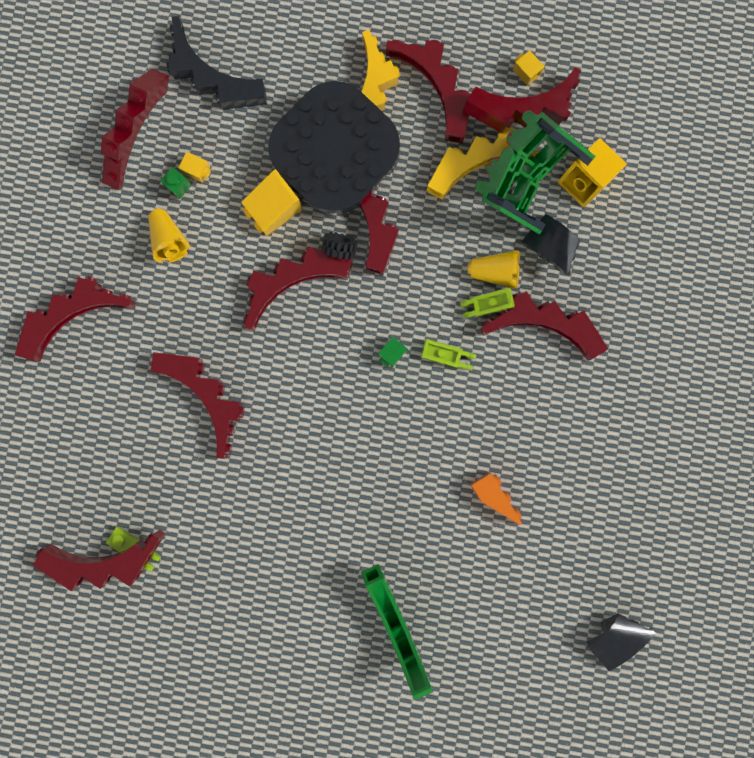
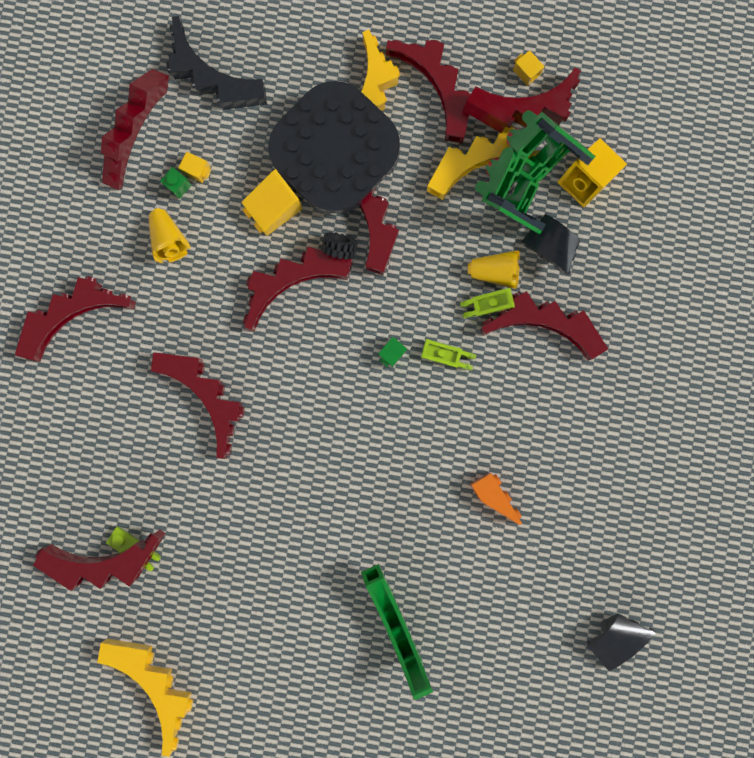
none -> yellow arch [97,639,193,757]

